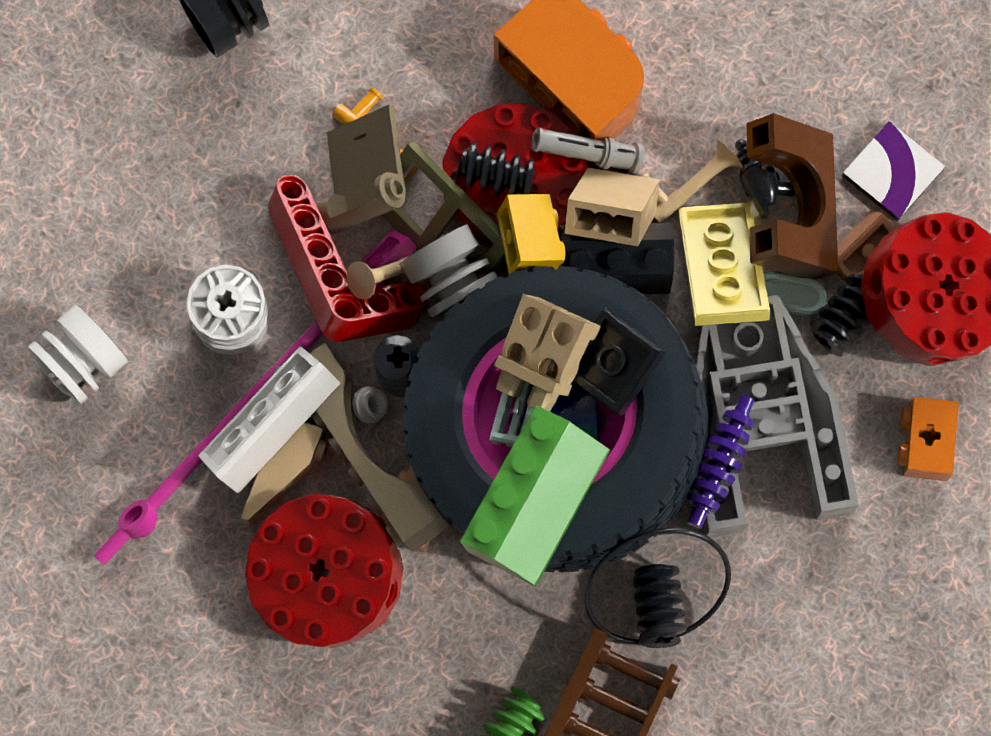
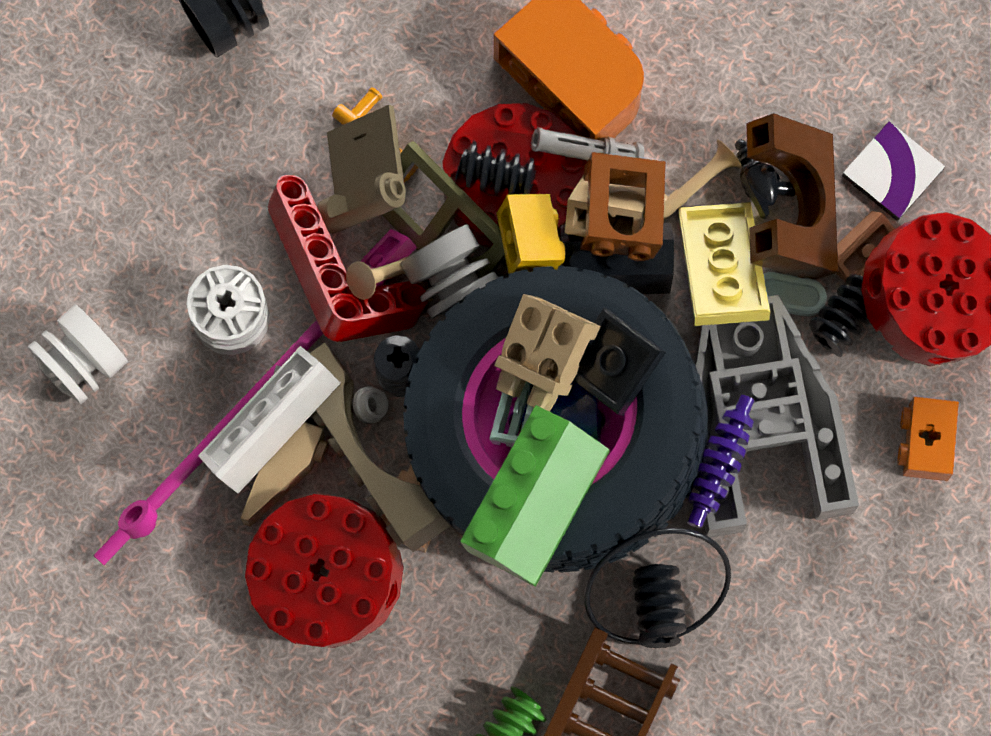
none -> dark orange panel [580,152,666,261]

